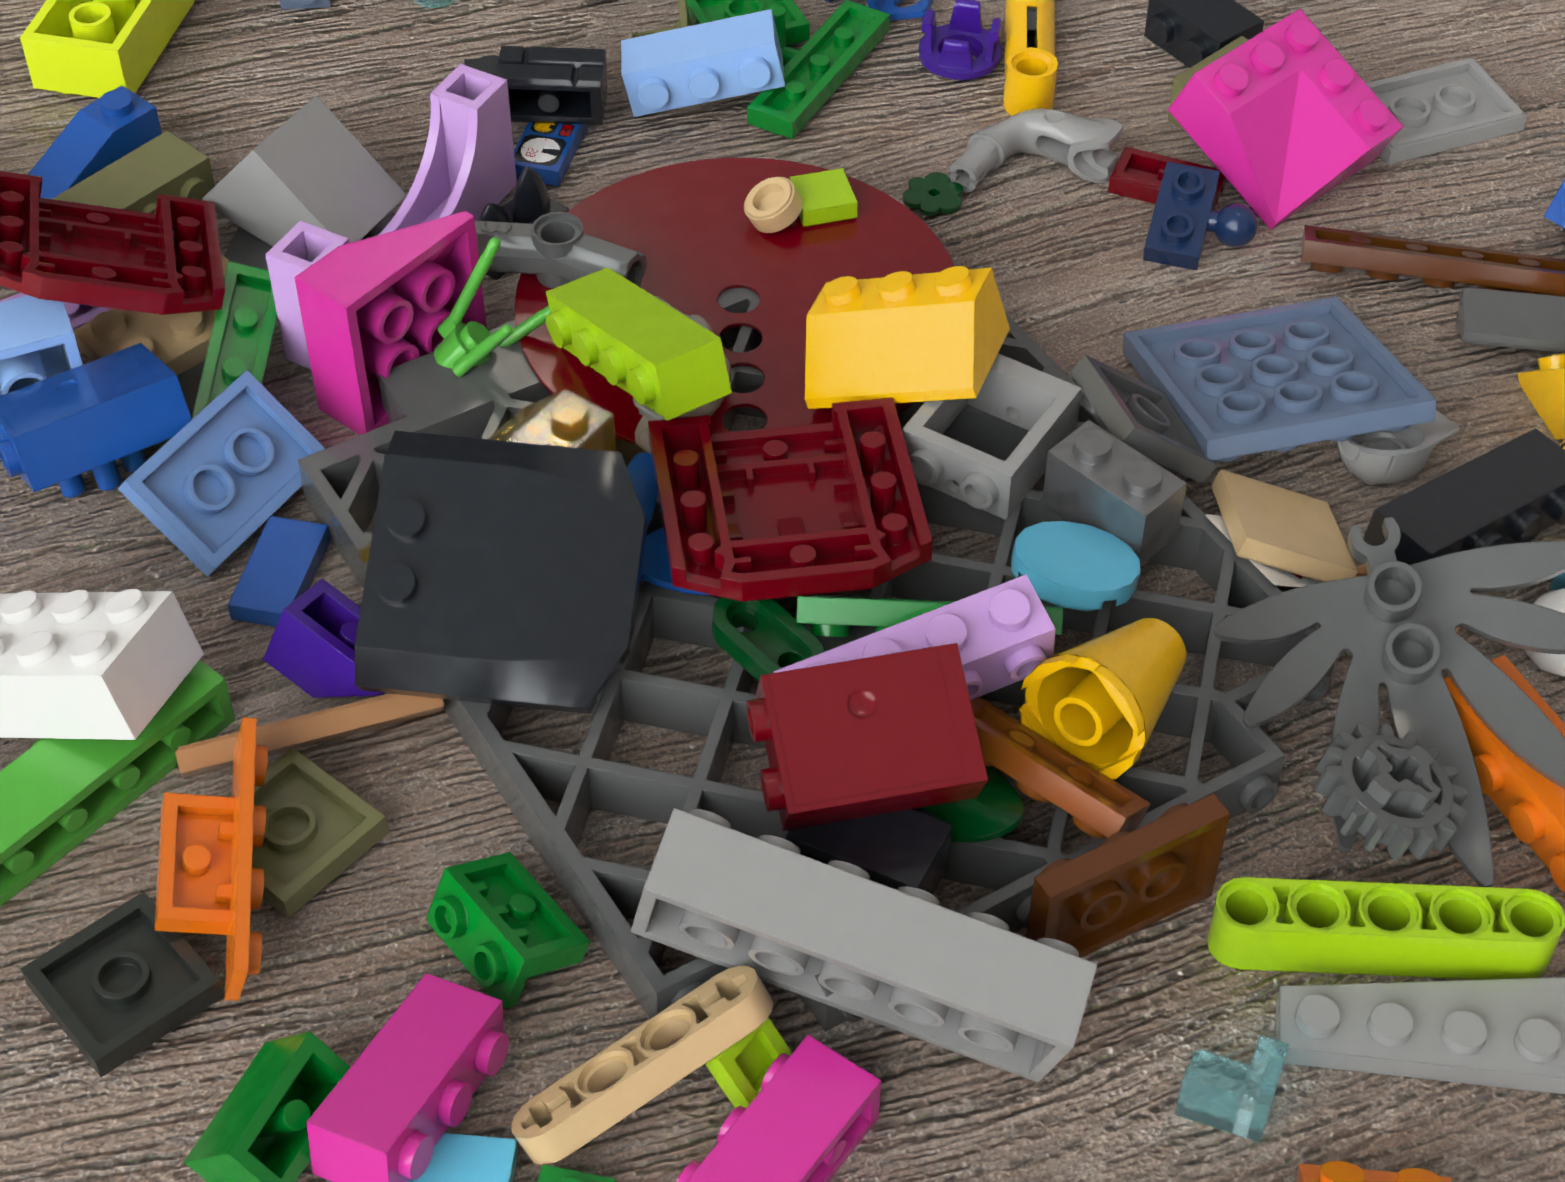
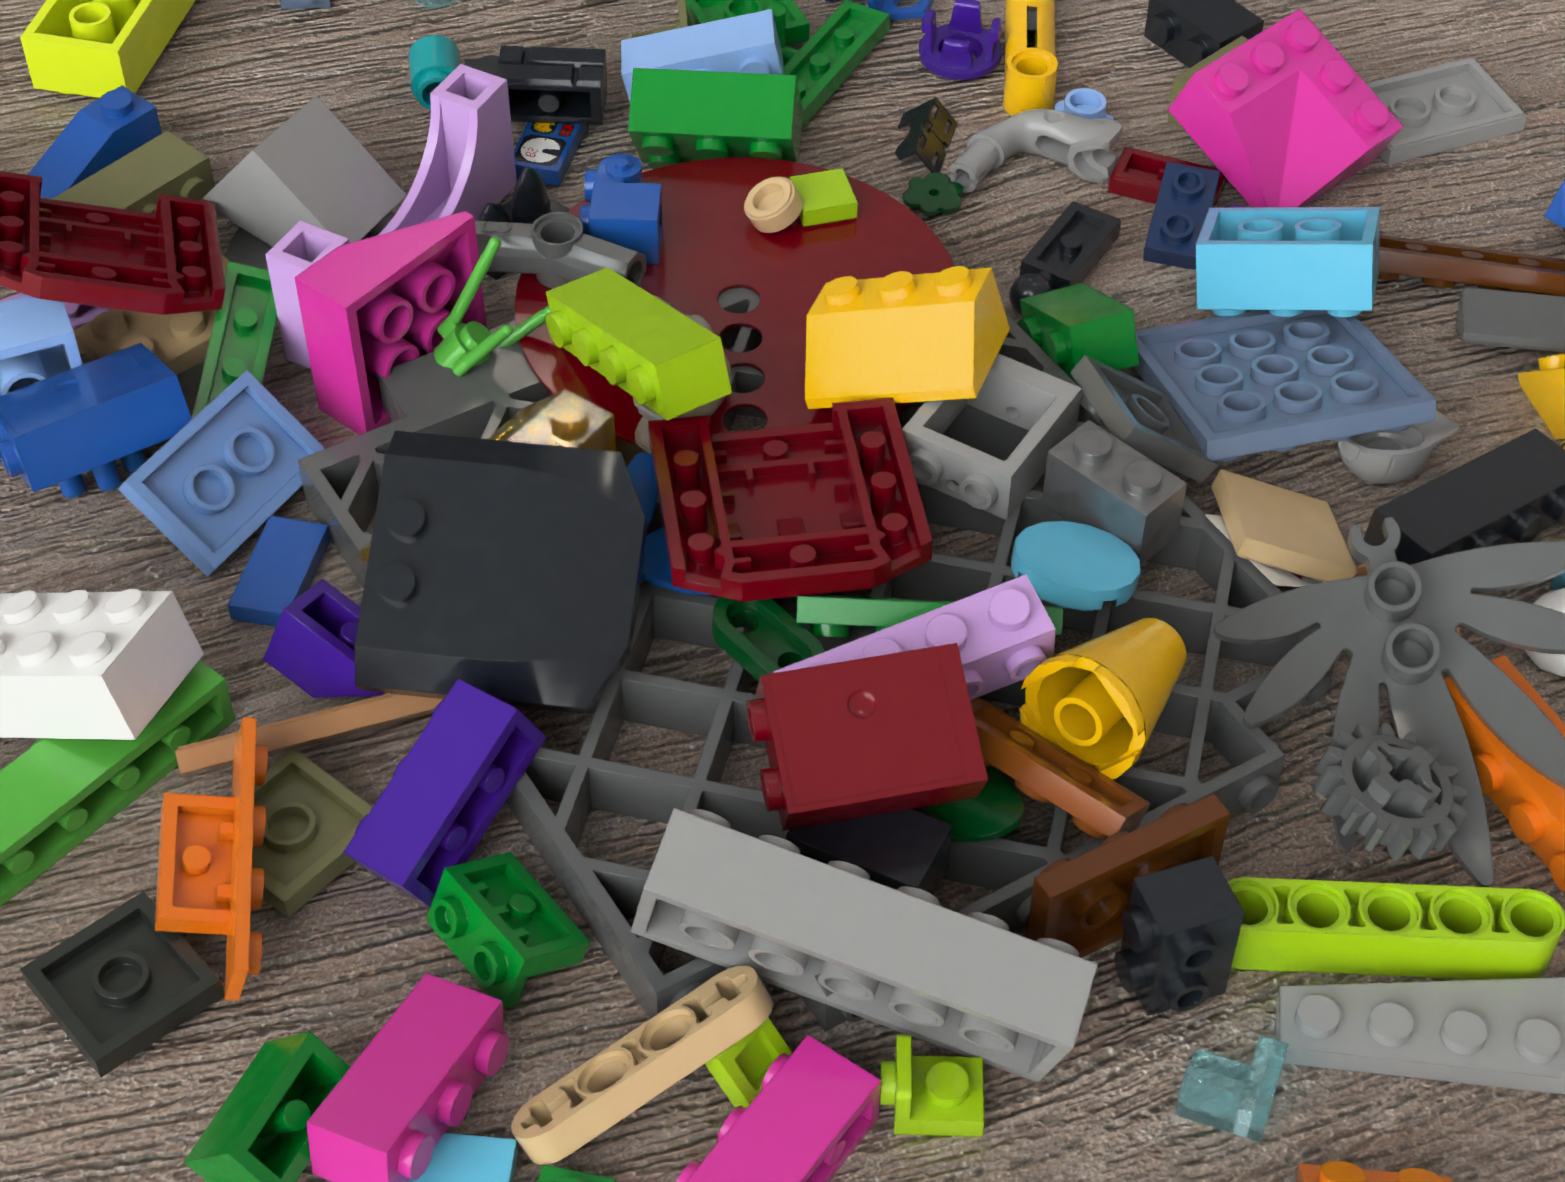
none -> dark purple brick [344,679,547,908]
none -> teal brick [408,35,461,110]
none -> blue brick [579,154,663,264]
none -> green brick [628,68,803,169]
none -> lime bracket [880,1034,984,1137]
none -> black piece [895,97,957,173]
none -> black plate [1009,201,1121,315]
none -> green brick [1018,283,1139,382]
none -> light blue plate [1054,88,1114,120]
none -> black brick [1115,856,1244,1016]
none -> medium azure brick [1196,207,1380,317]

